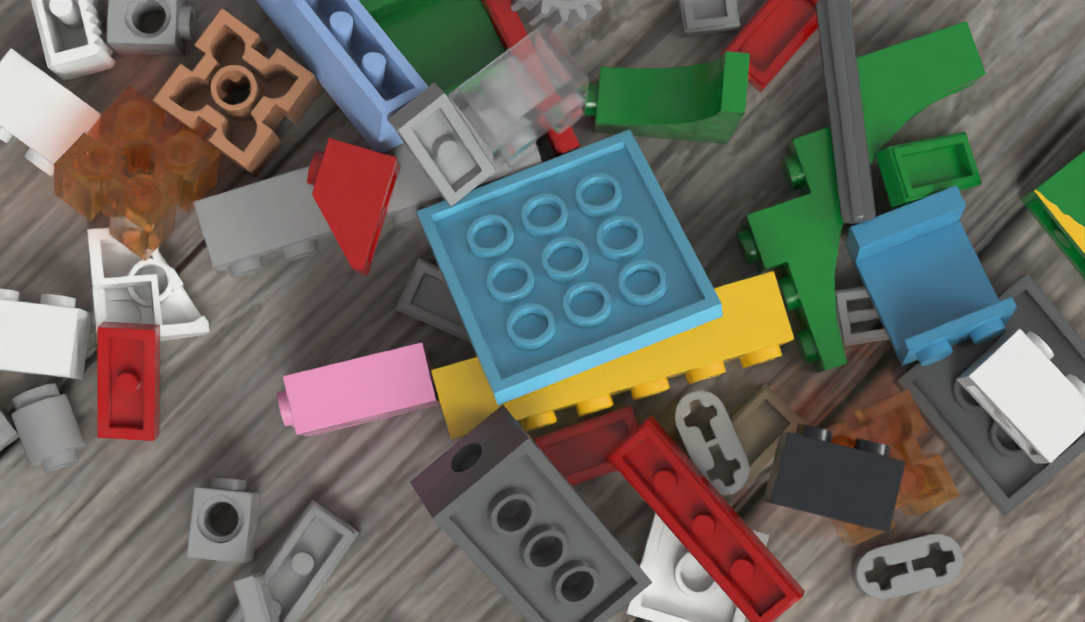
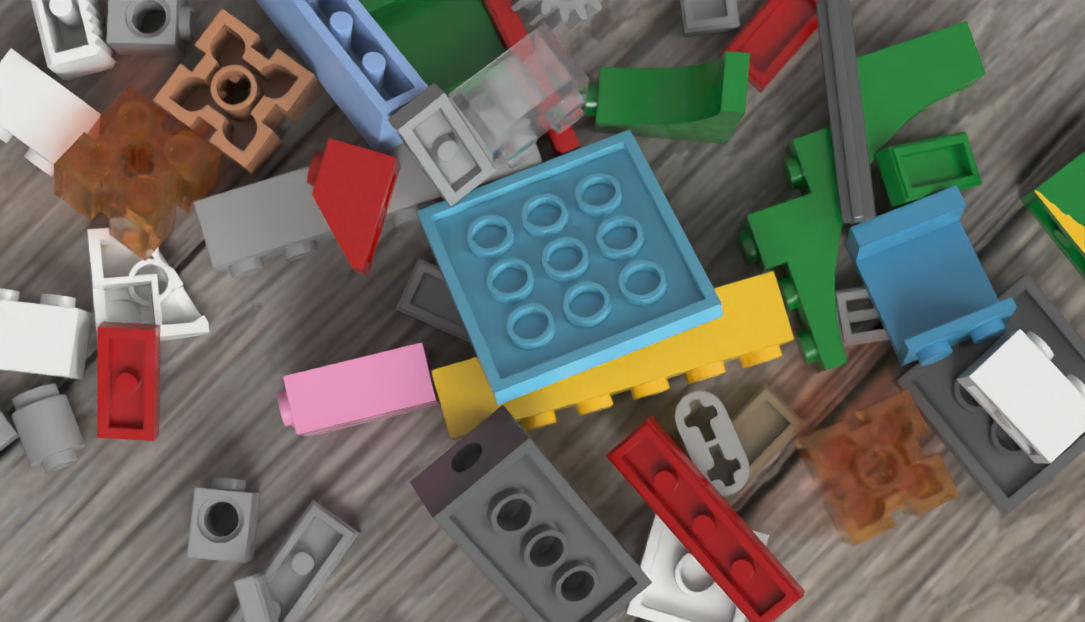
red tile [533,406,638,486] -> none
black brick [764,424,906,532] -> none
light grey beam [852,533,963,599] -> none

